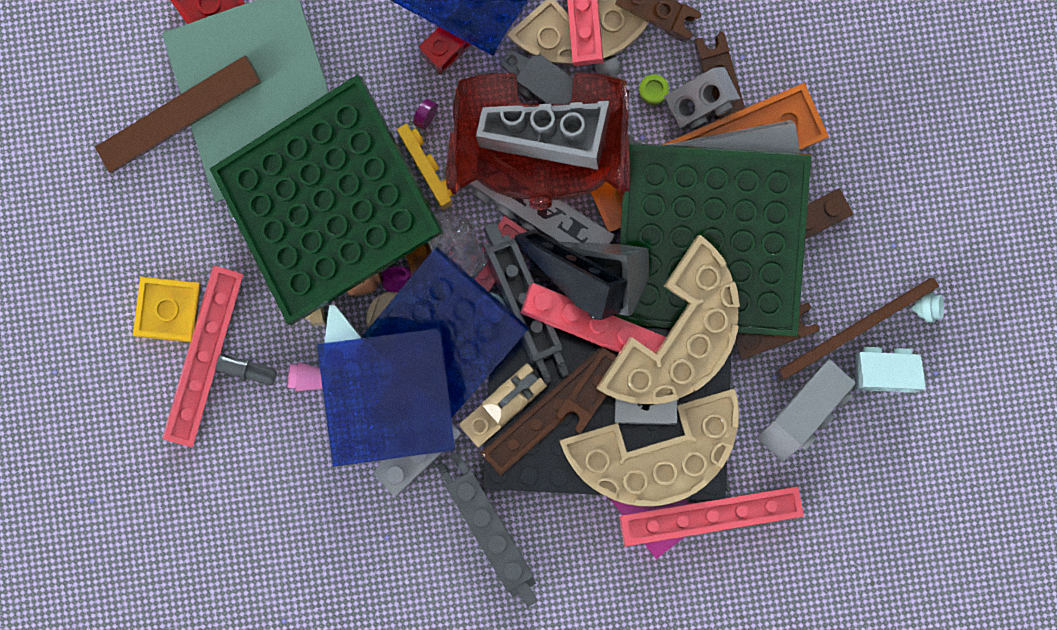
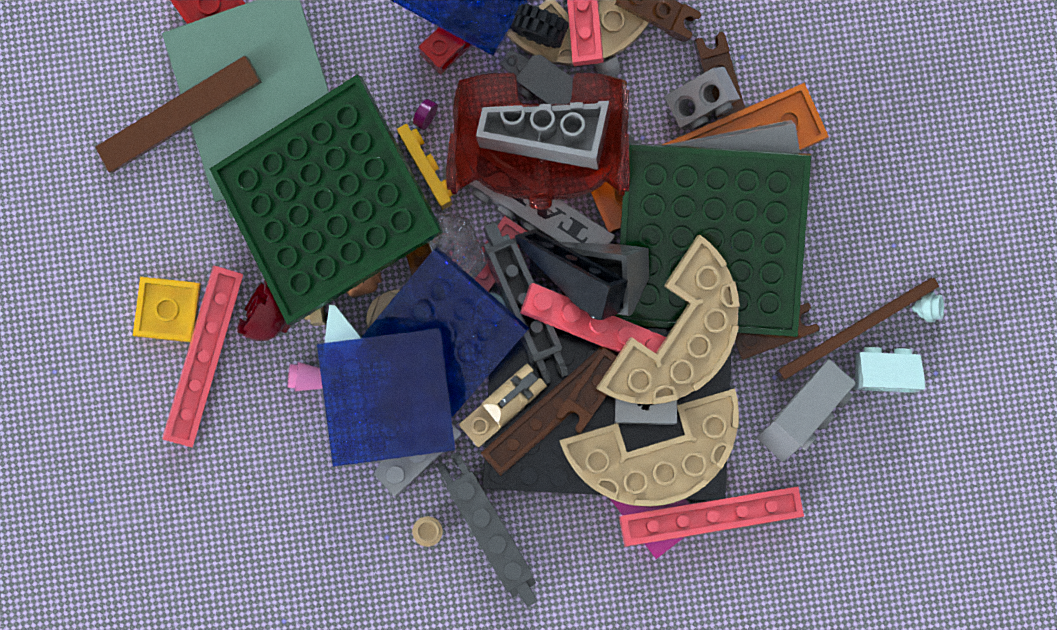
dark grey axle [215,353,277,386] -> none
magenta tile [381,266,412,293] -> none
lime tile [639,74,669,106] -> none
reddish brown hinge [805,188,853,240] -> none
none -> dark red cylinder [237,280,291,341]
none -> tan plate [412,516,443,547]
none -> black tyre [510,4,569,48]

